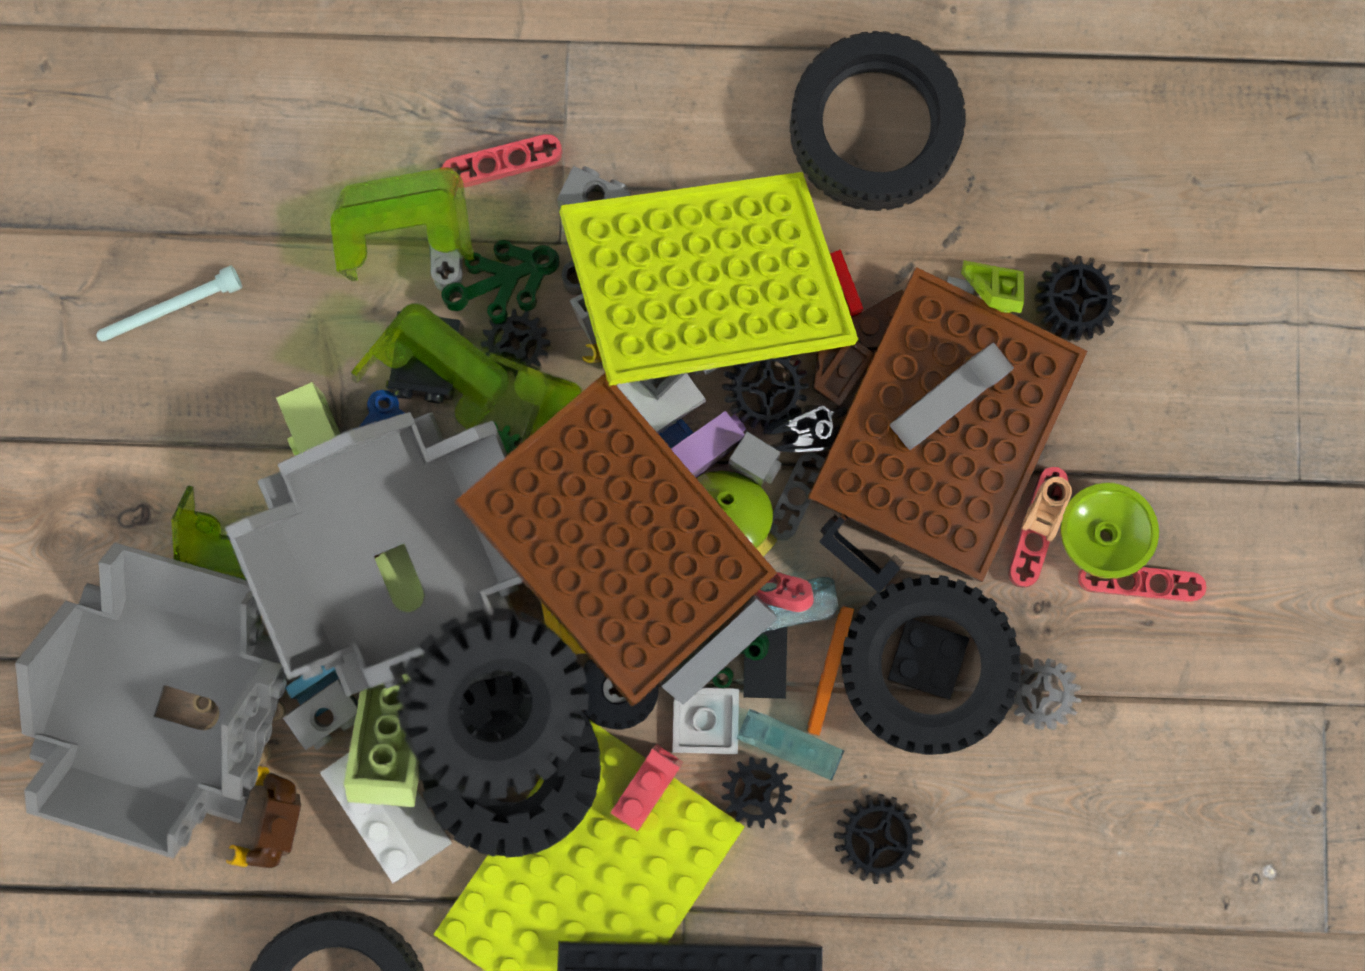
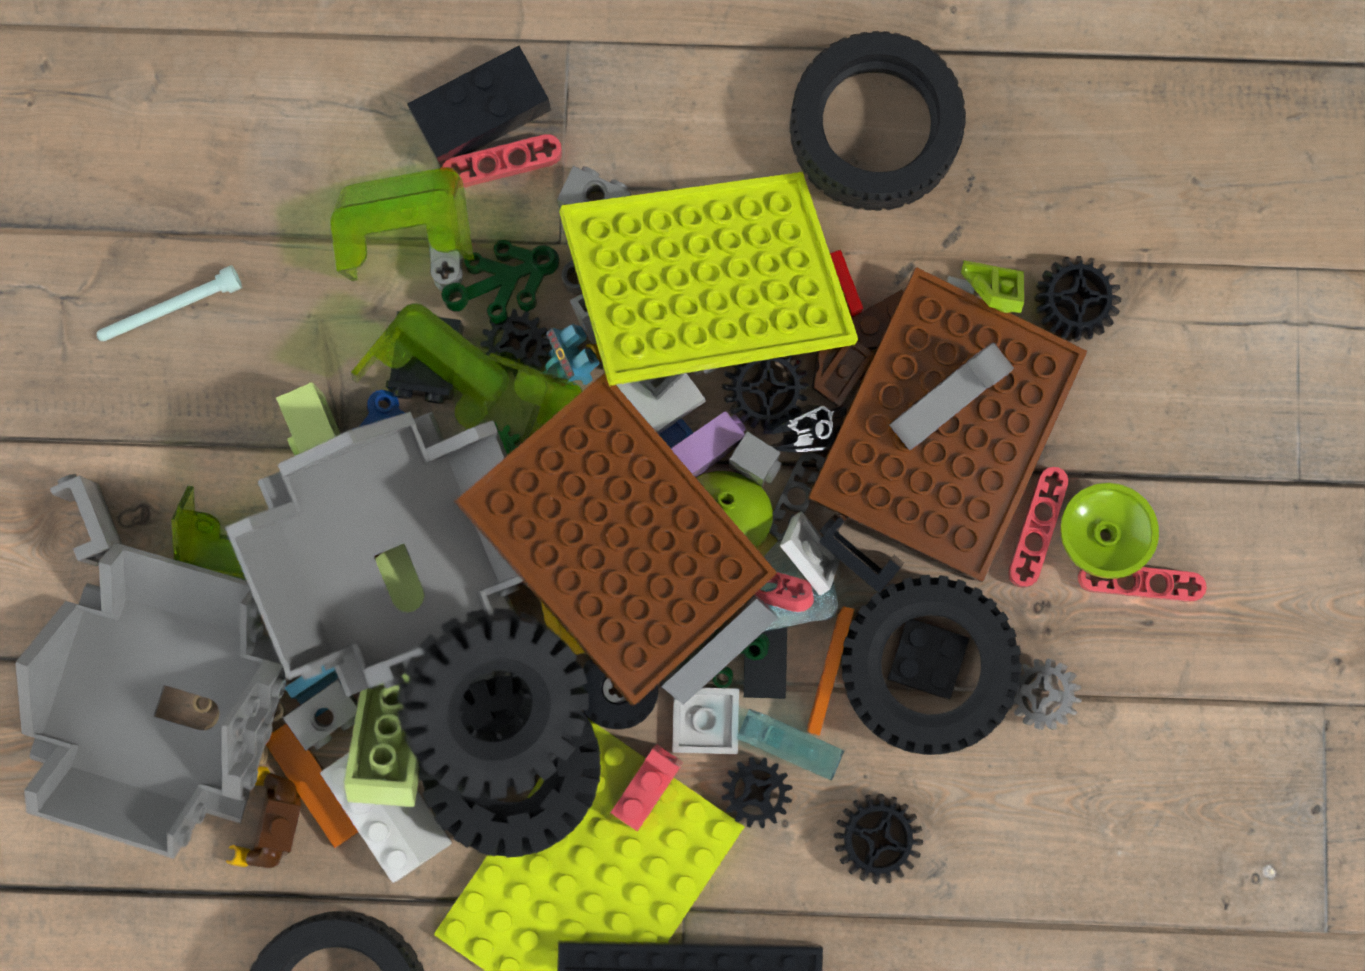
light nougat piece [1021,477,1072,542] -> none
none -> light grey panel [50,474,123,566]
none -> orange tile [265,723,358,848]
none -> black brick [407,45,551,168]
none -> medium azure hips [545,324,599,385]
none -> white tile [780,511,840,595]

